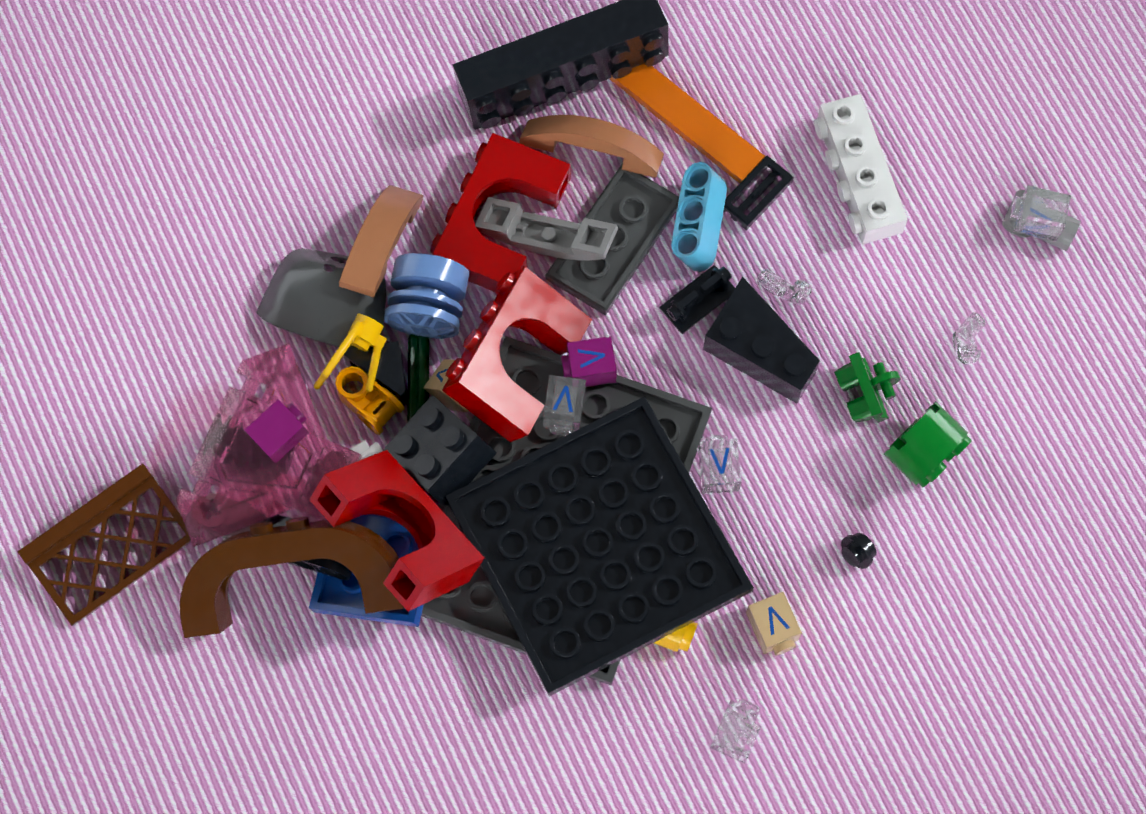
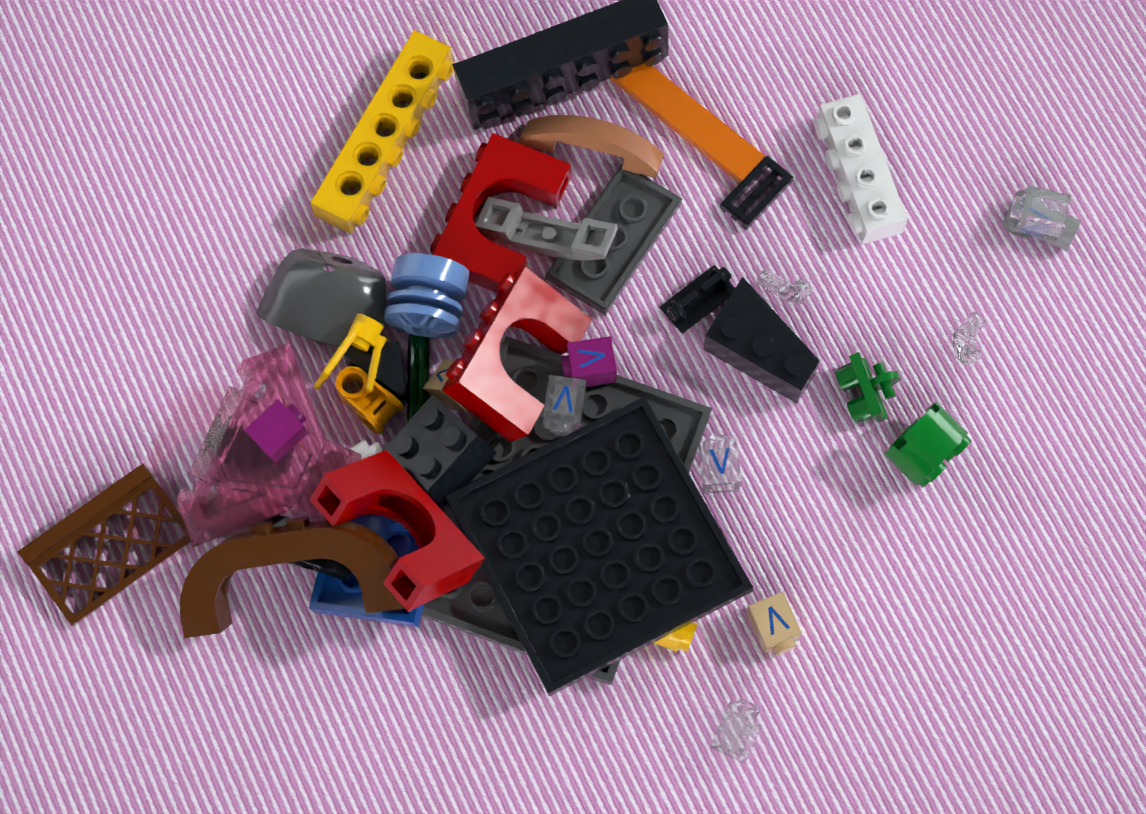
nougat slope [339,185,424,297] -> none
medium azure beam [671,162,727,272] -> none
black plate [841,533,877,569] -> none
none -> yellow brick [310,30,455,235]

